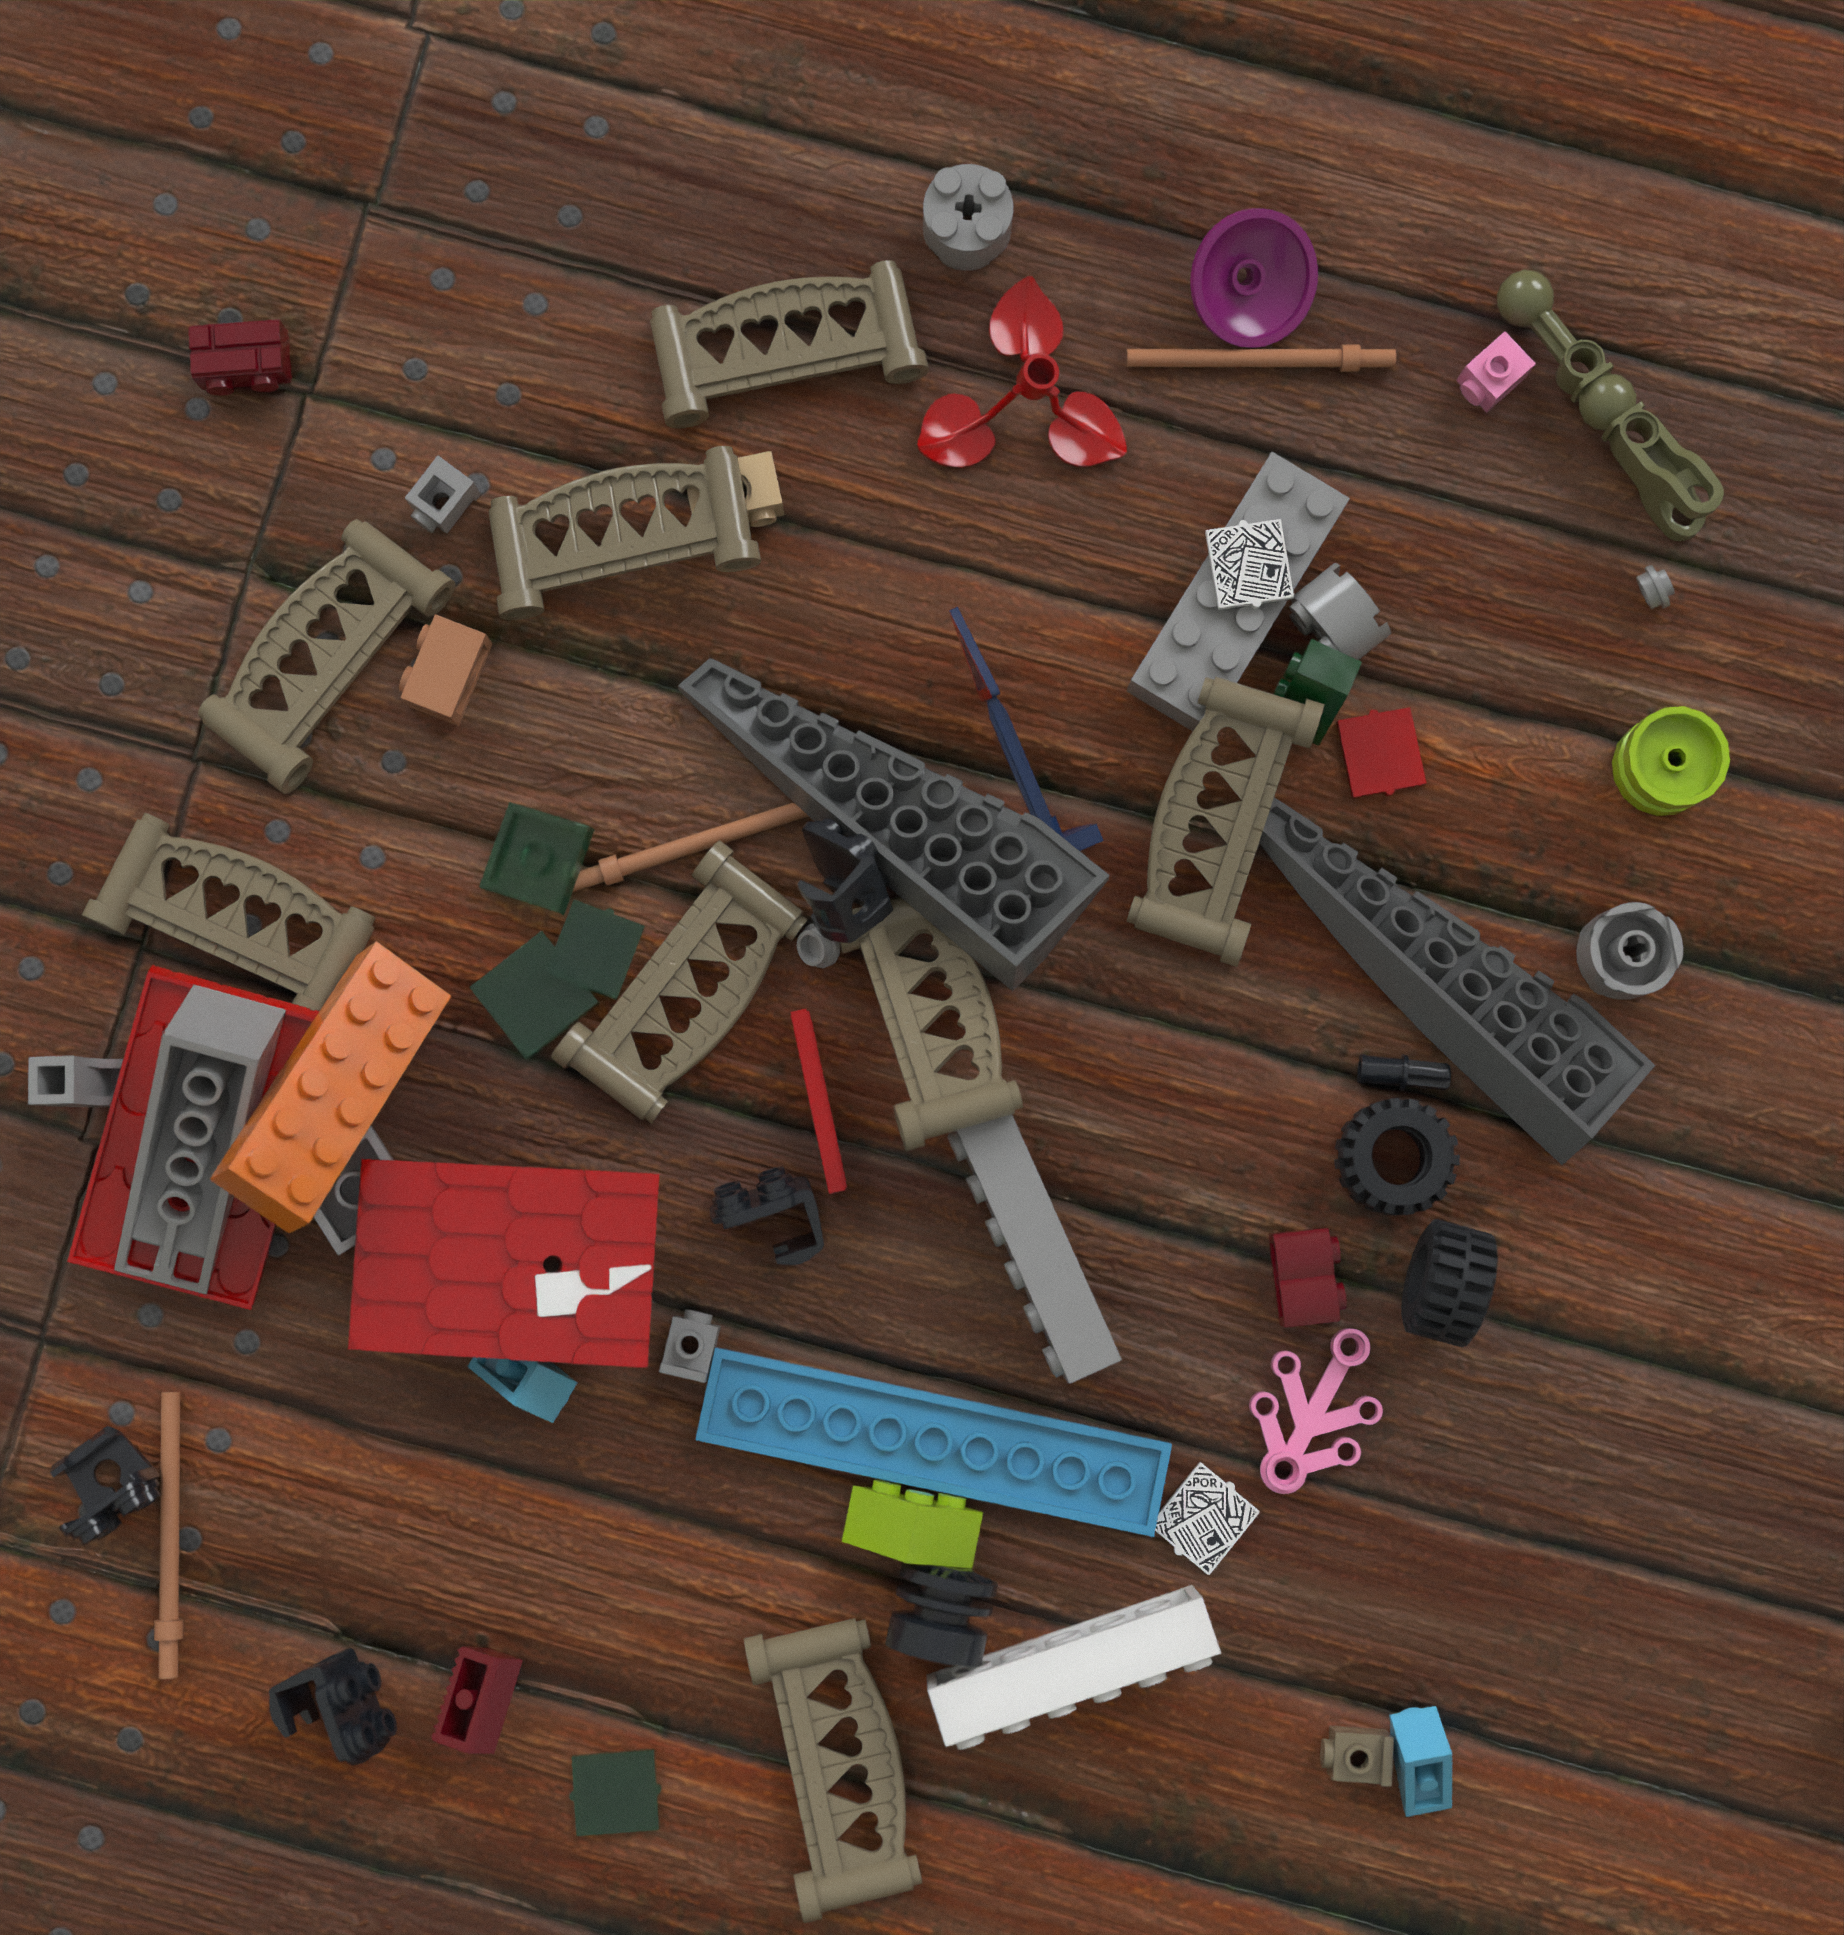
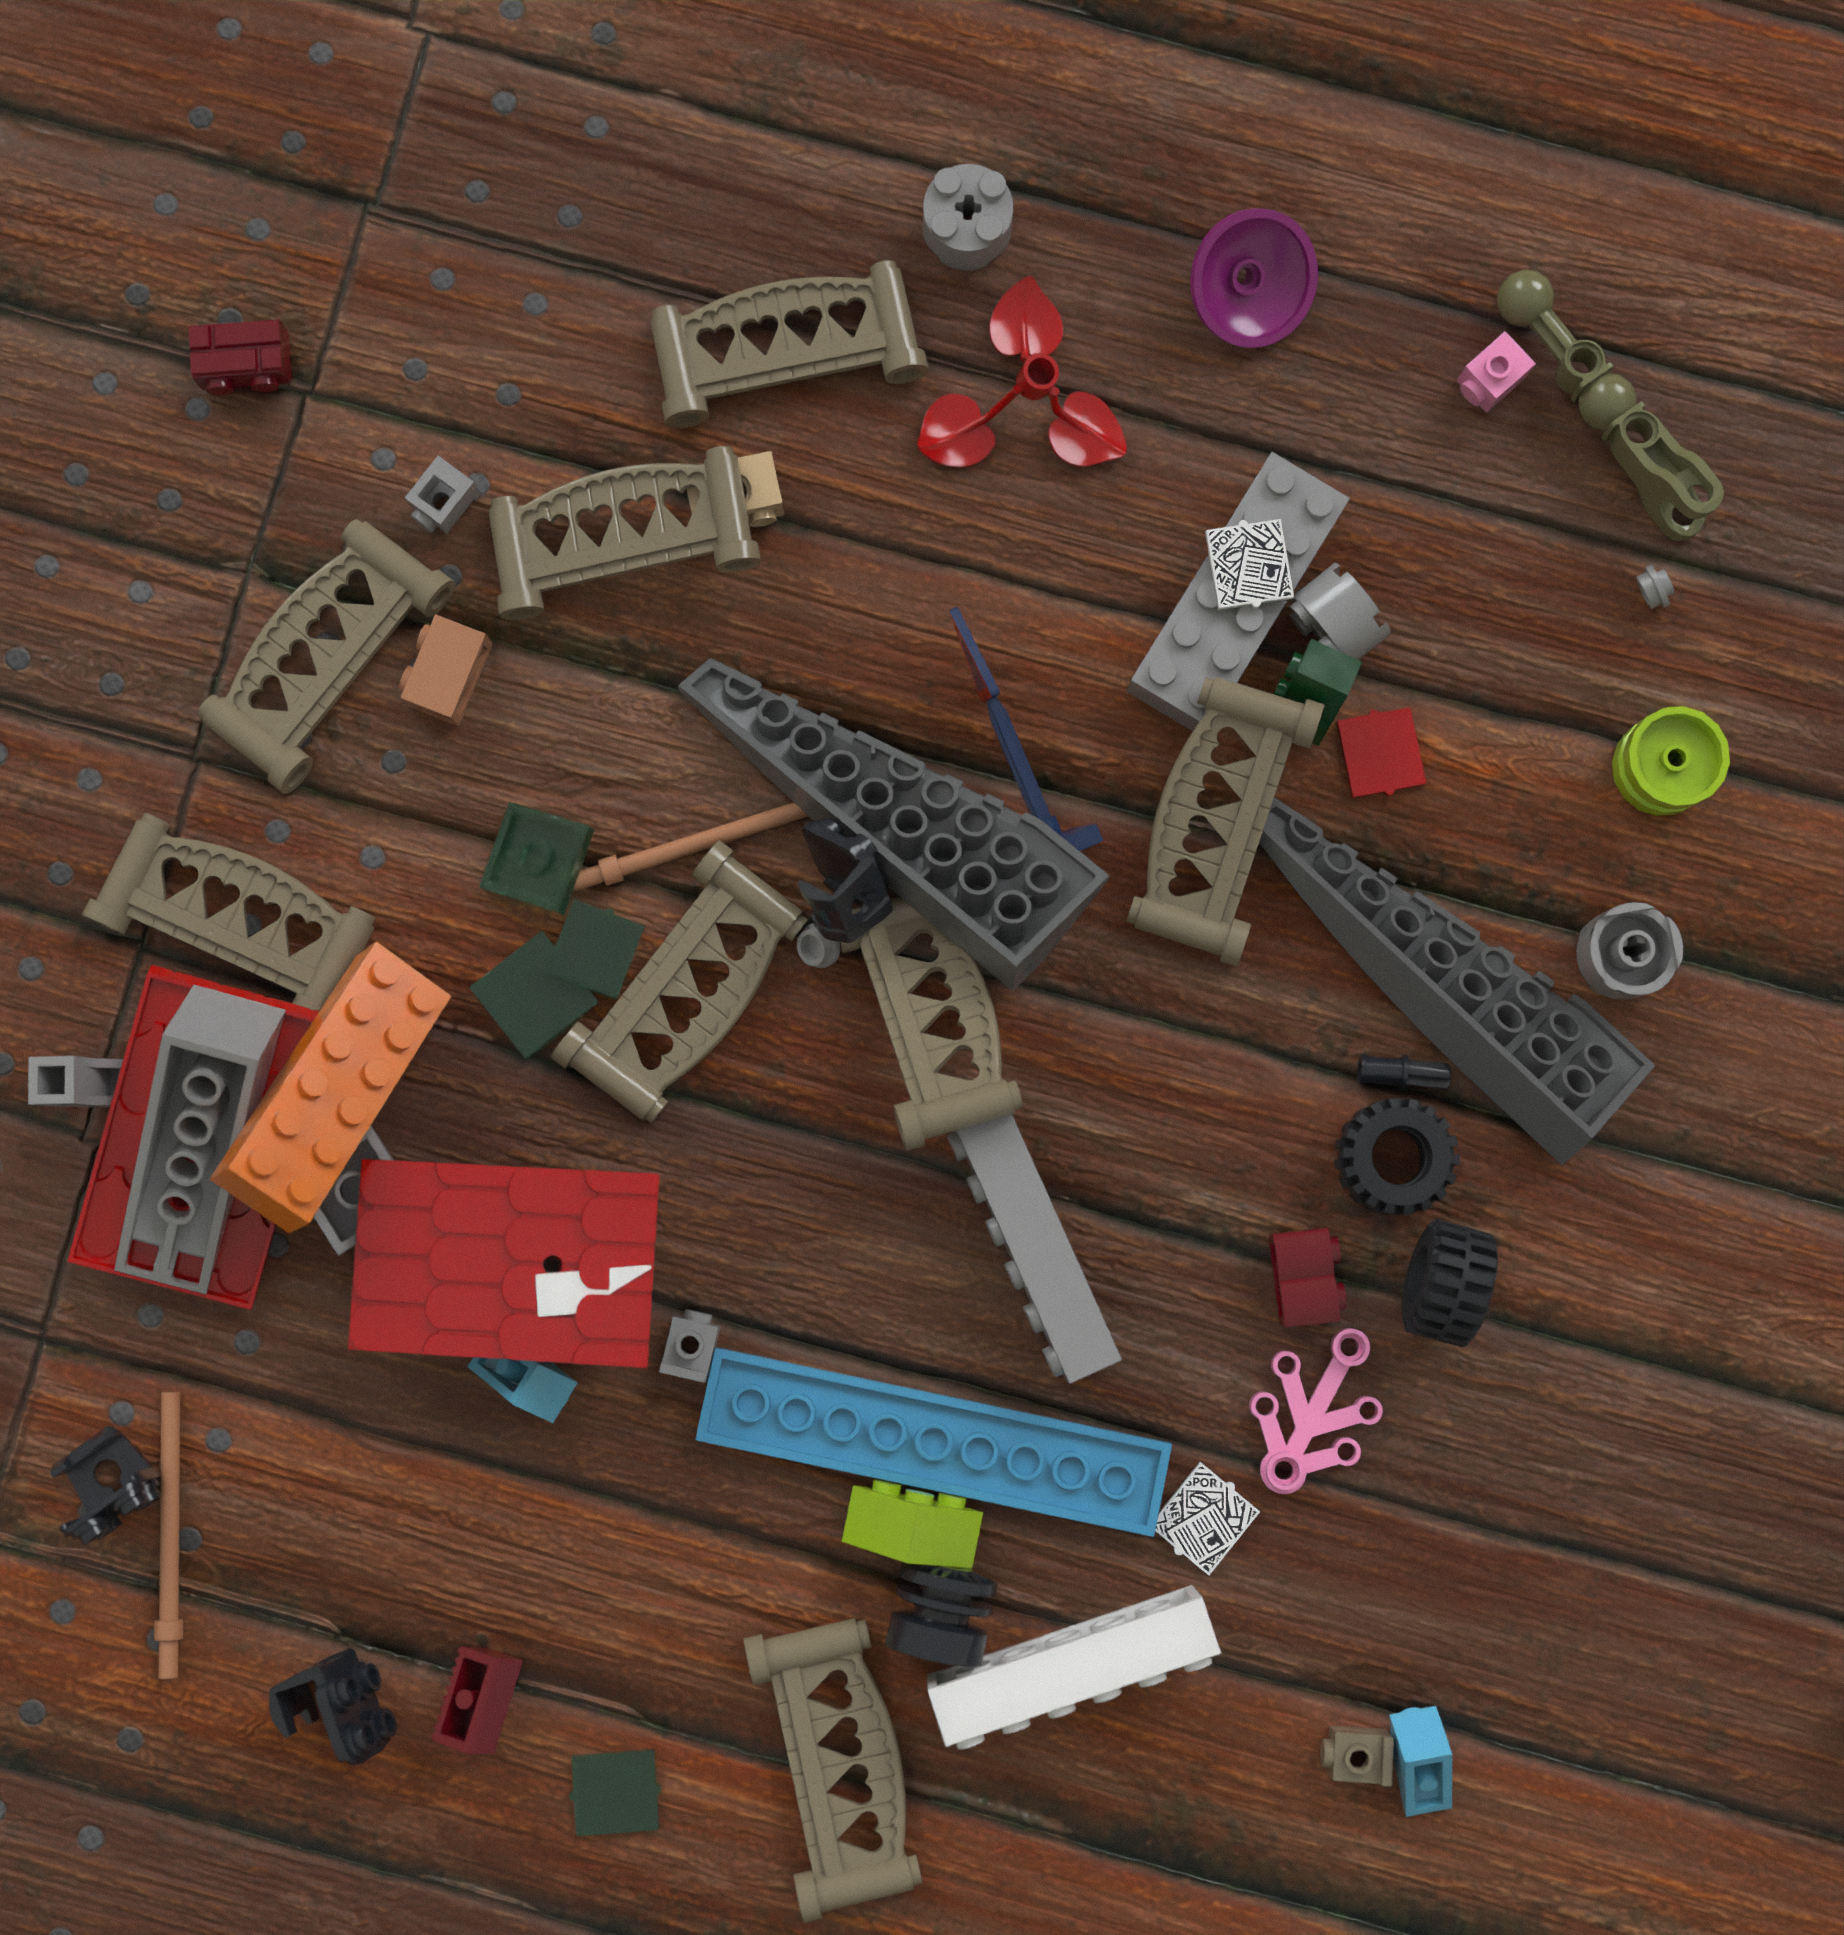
black piece [709,1166,824,1265] -> none
red tile [790,1009,848,1194] -> none
nougat bar [1126,344,1396,372] -> none

